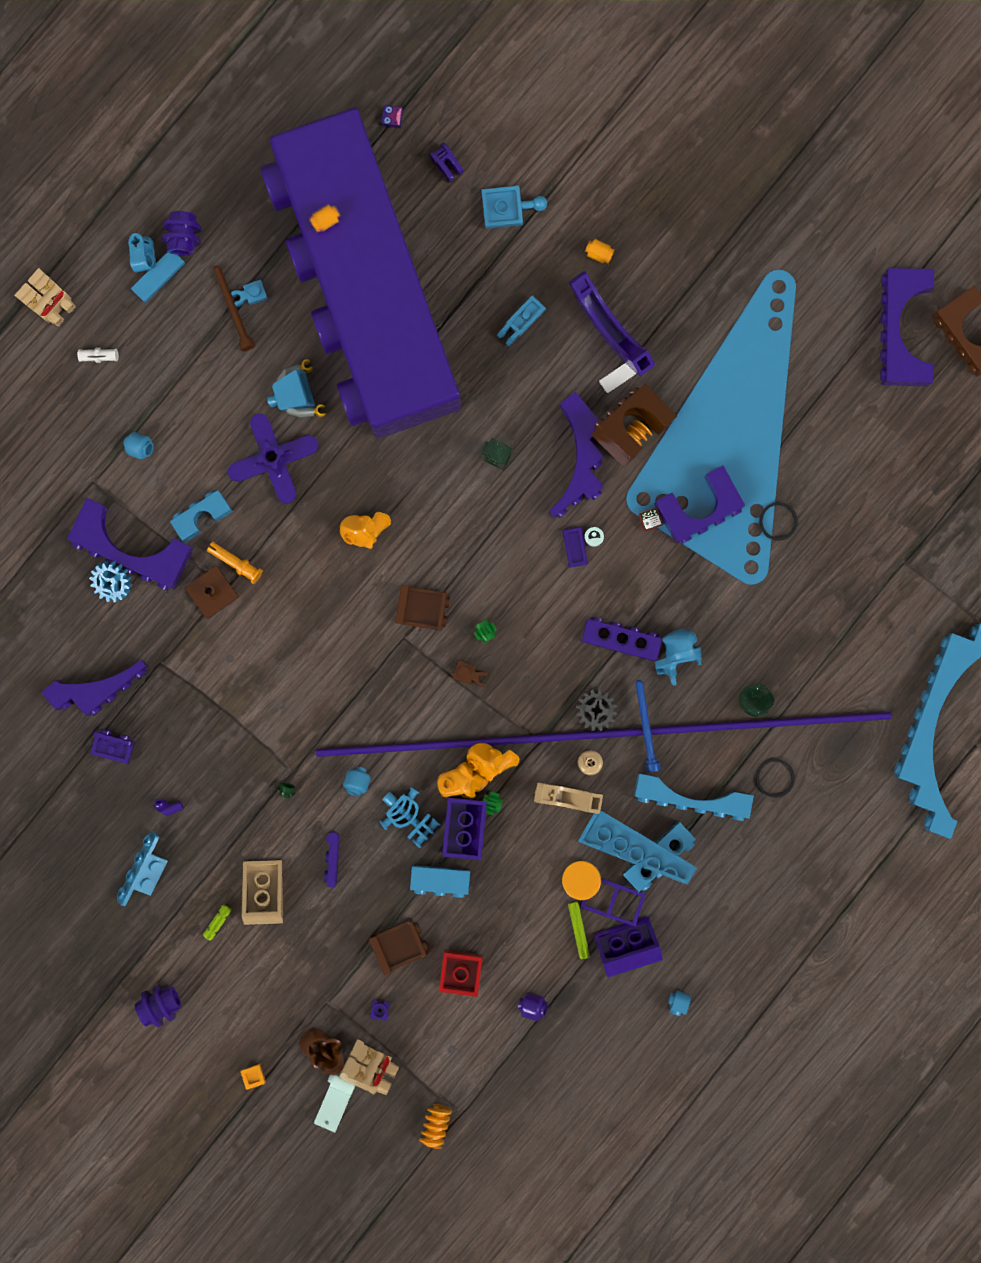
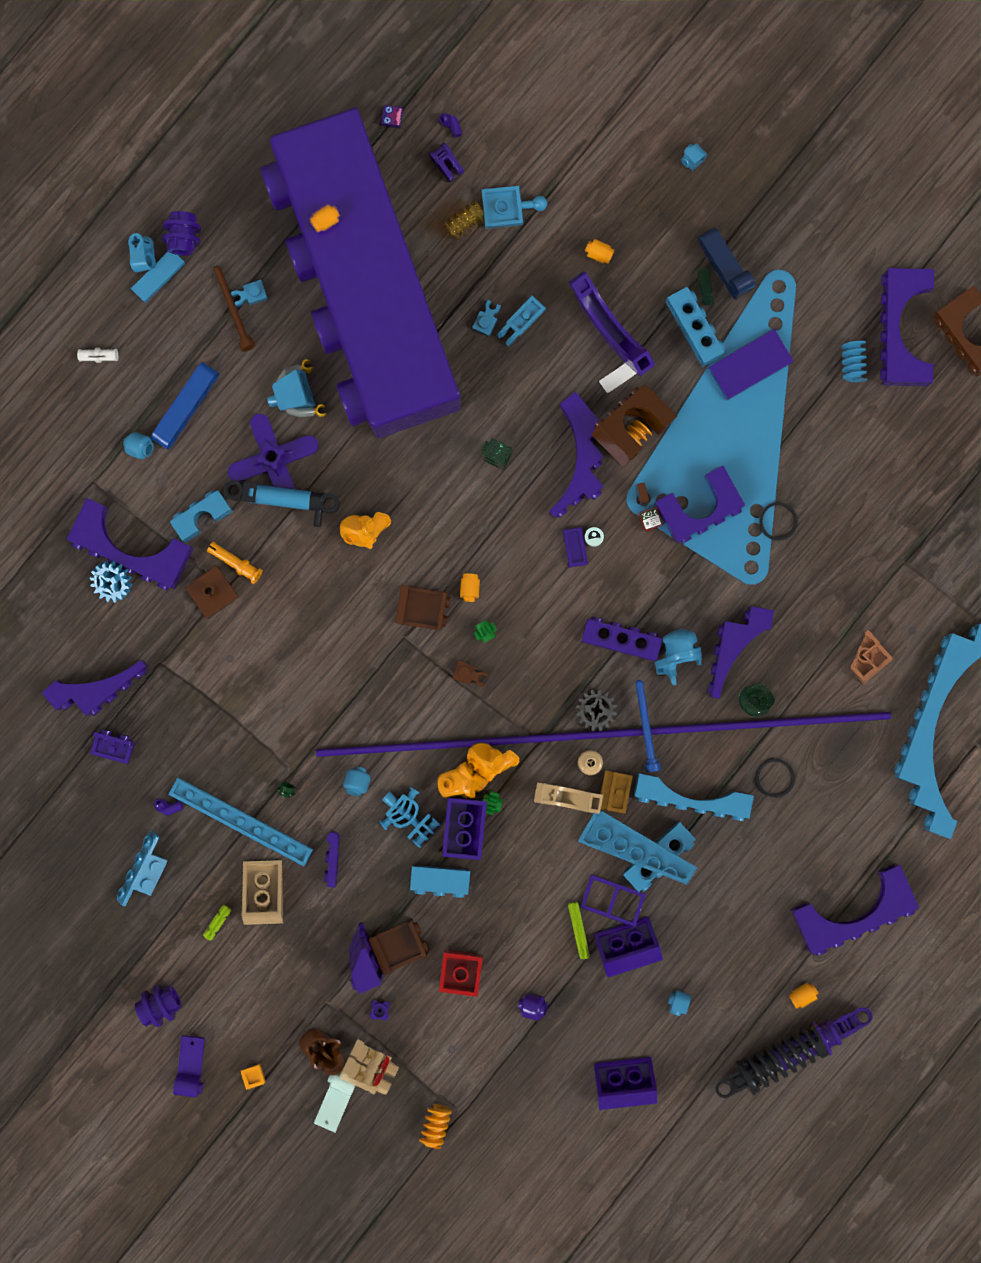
tan hips [14,268,76,327] -> none
light orange tile [562,861,601,900] -> none
none -> blue beam [151,362,219,450]
none -> dark azure tile [168,777,313,866]
none -> dark purple door [173,1035,205,1098]
none -> piece [224,480,340,527]
none -> dark purple wedge [349,922,384,994]
none -> dark purple arm [438,113,462,138]
none -> clear yellow piece [442,200,484,241]
none -> light orange brick [460,574,480,602]
none -> dark azure plate [472,300,501,337]
none -> dark purple slope [594,1057,657,1110]
none -> pearl gold plate [600,770,633,814]
none -> reddish brown tile [635,482,649,505]
none -> dark azure brick [666,286,725,368]
none -> dark azure plate [681,143,708,171]
none -> dark blue beam [697,227,755,300]
none -> clear green axle [697,268,714,306]
none -> dark purple arch [707,606,774,699]
none -> dark purple tile [708,329,794,401]
none -> black piece [716,1007,872,1099]
none -> light orange brick [788,982,819,1009]
none -> dark purple arch [790,864,919,956]
none -> dark azure piece [841,340,867,382]
none -> nougat slope [851,630,893,684]

